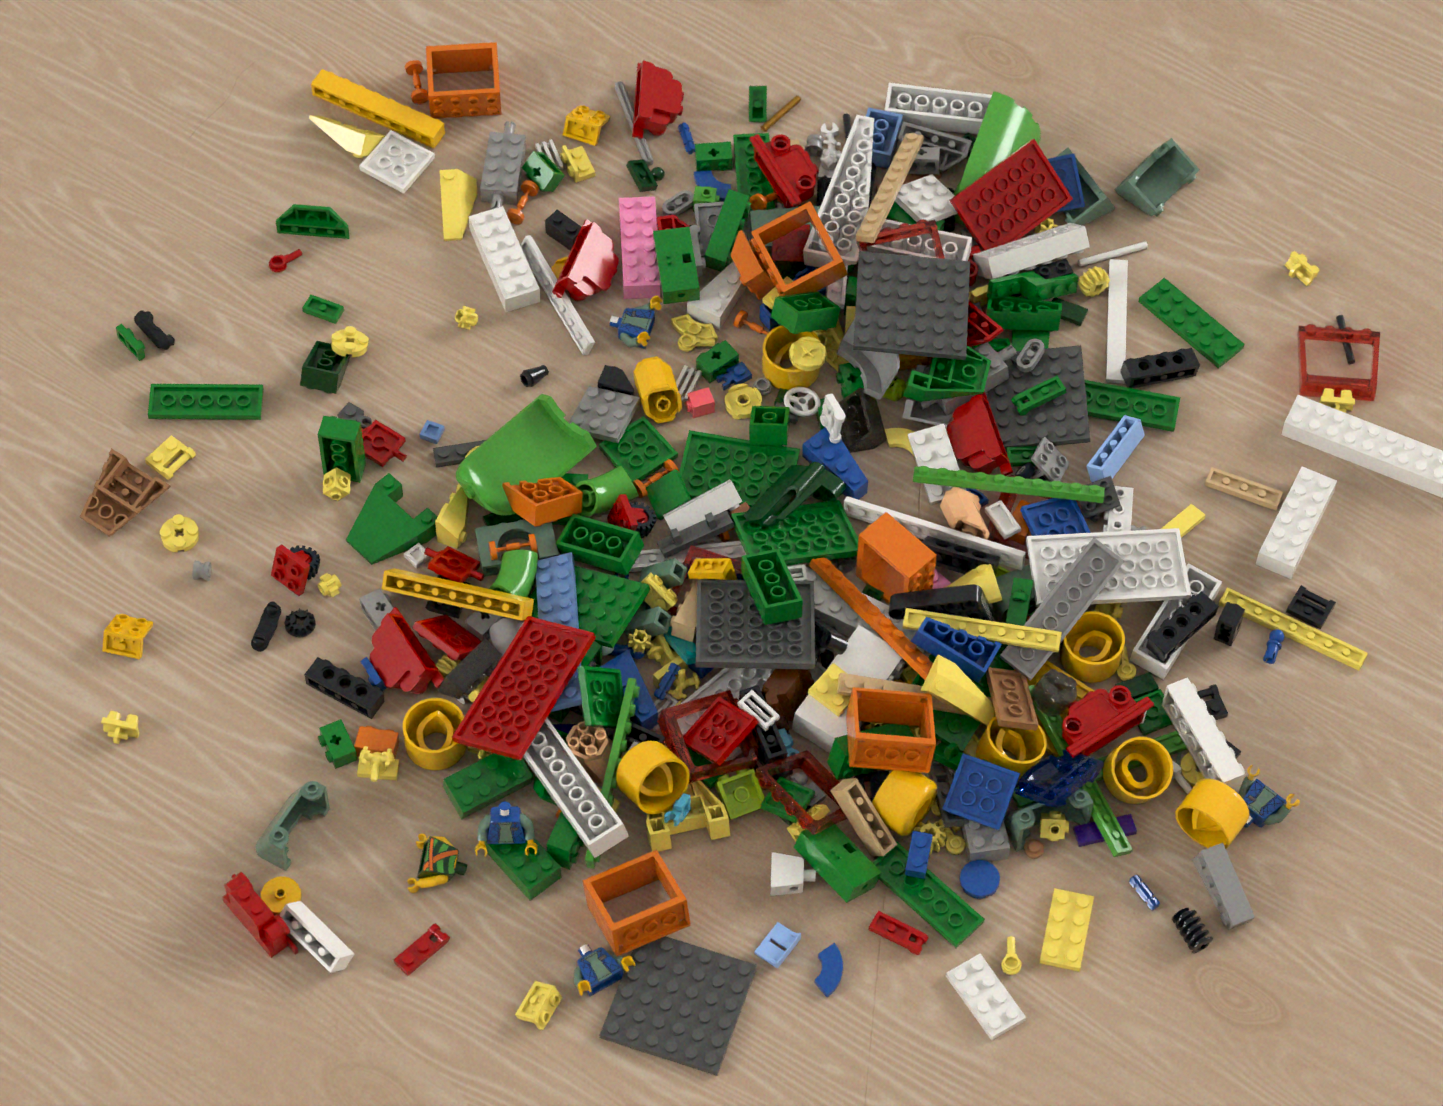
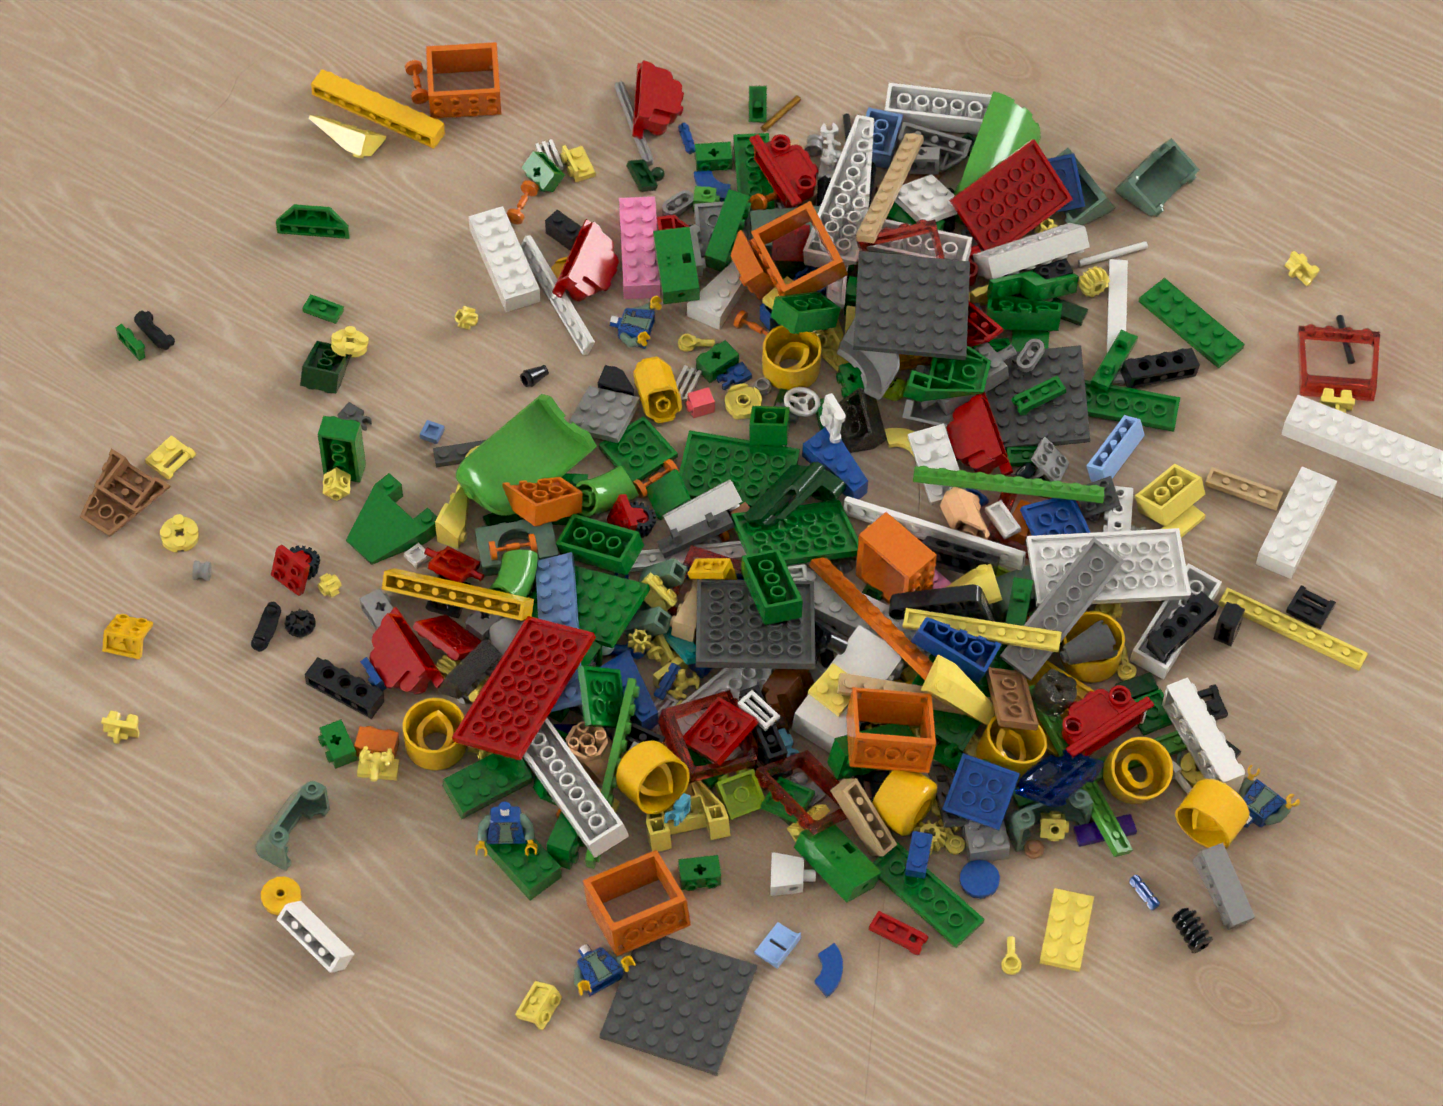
green plate [148,384,264,420] -> none
red brick [222,872,299,958] -> none
red plate [269,249,303,273] -> none
white plate [359,130,435,194] -> none
red plate [361,419,407,467] -> none
red plate [394,923,450,976] -> none
torso [407,833,467,893] -> none
light yellow wedge [440,169,477,241] -> none
light grey brick [480,121,526,210] -> none
yellow bracket [562,105,610,146] -> none
light yellow tile [671,314,718,342] -> none
light yellow tile [789,337,827,371] -> none
white plate [946,954,1026,1041] -> none
blue pin [1263,629,1284,664] -> none
none -> green brick [678,855,721,891]
none -> dark grey cone [1060,620,1118,665]
none -> green hinge [1090,330,1138,392]
none -> light yellow brick [1135,464,1205,527]

